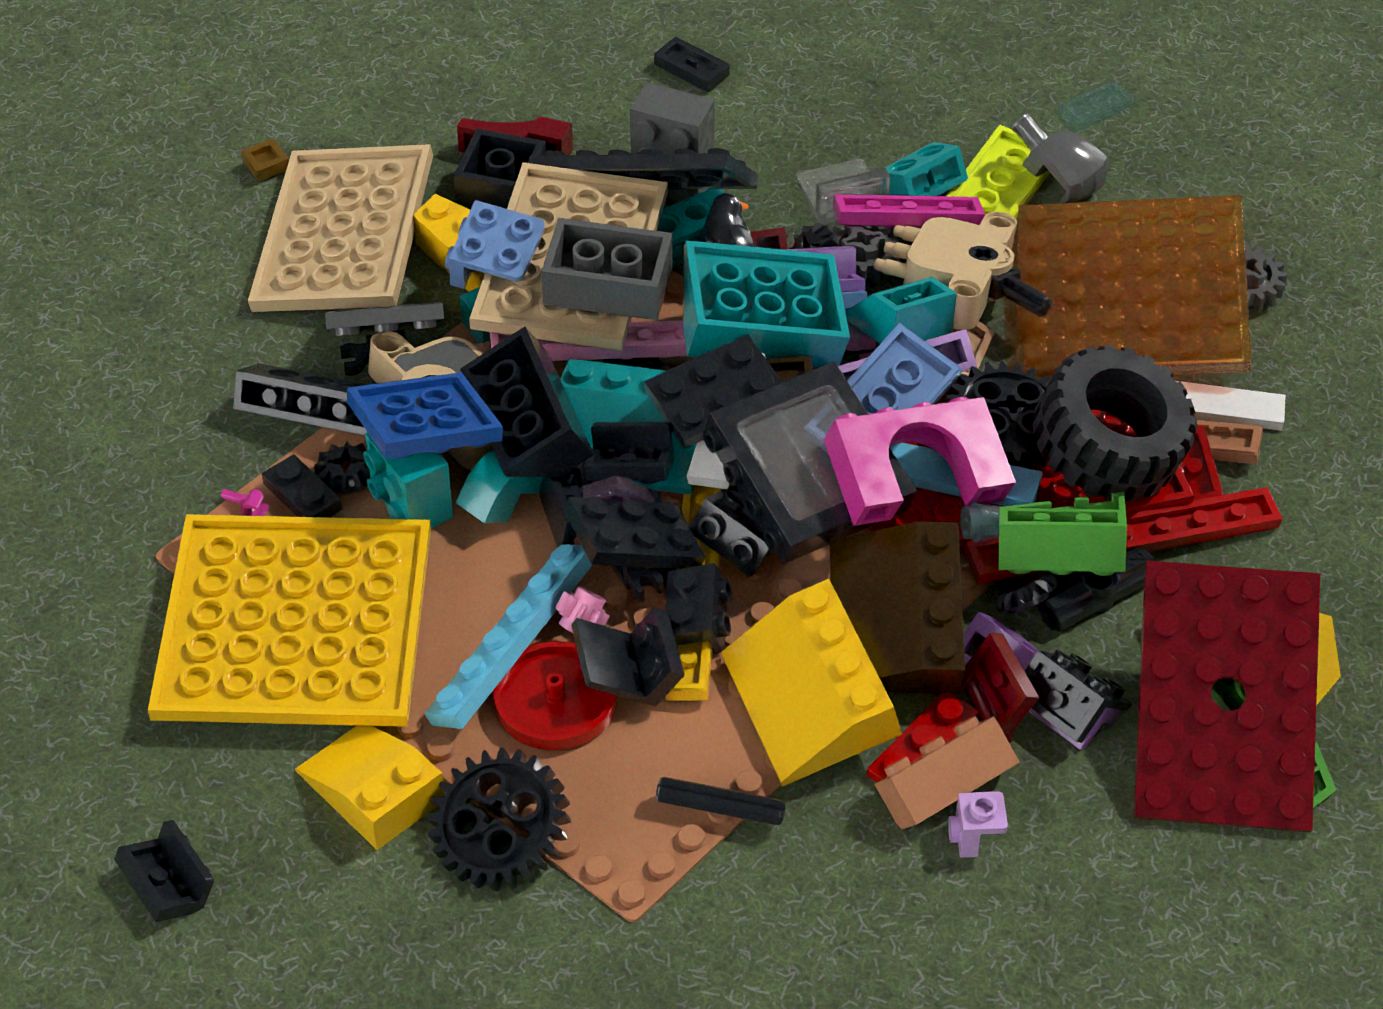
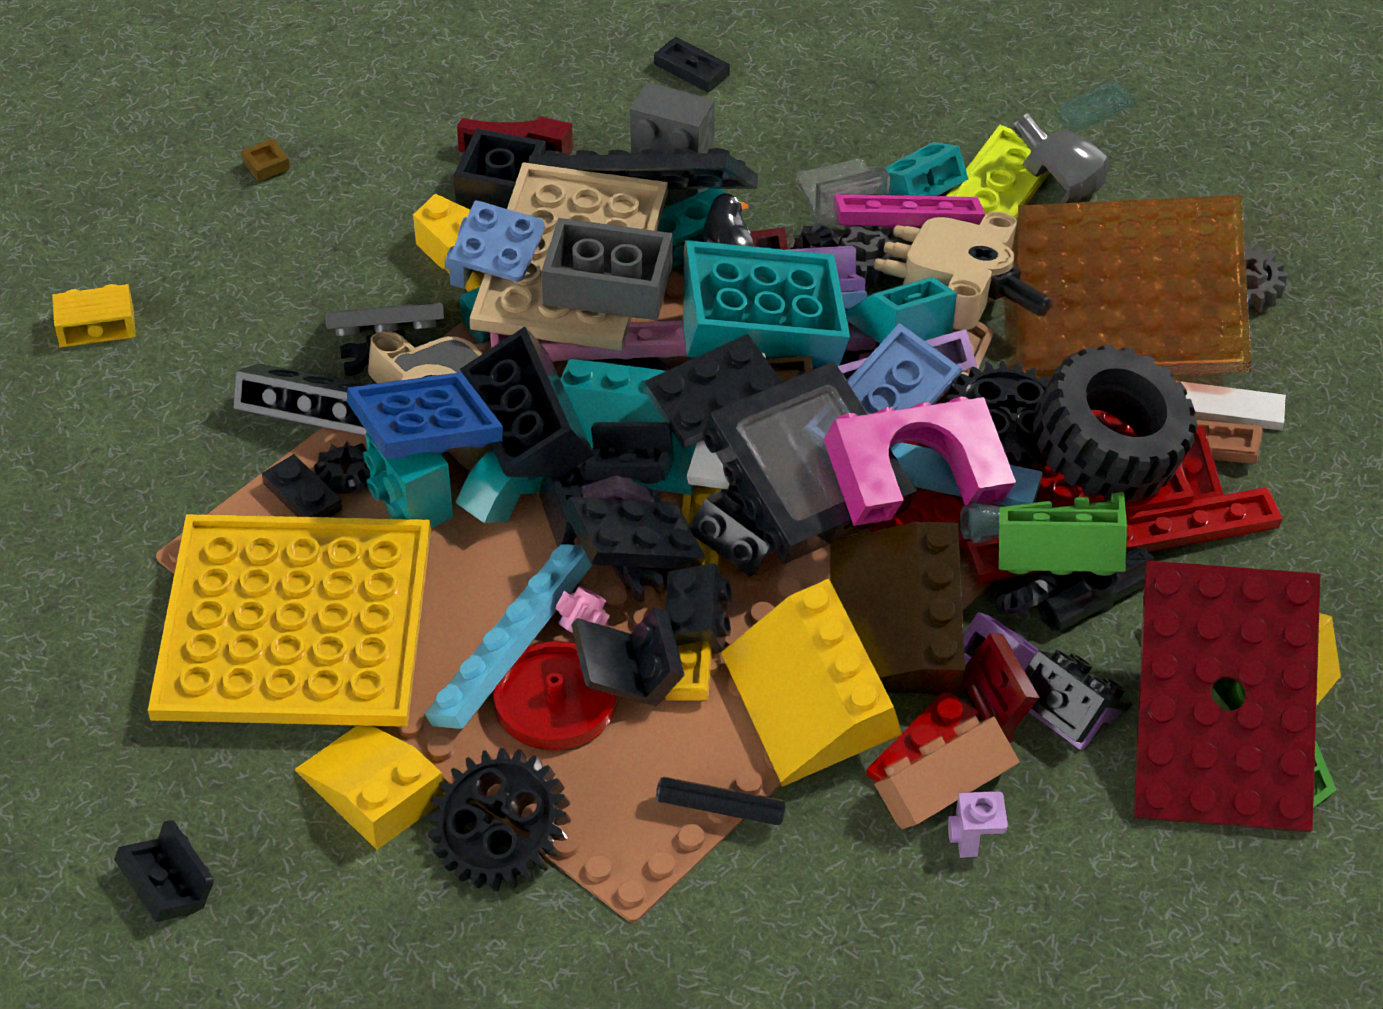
dark pink hand [221,489,269,516] -> none
tan plate [248,144,433,312] -> none
none -> yellow brick [52,284,136,347]

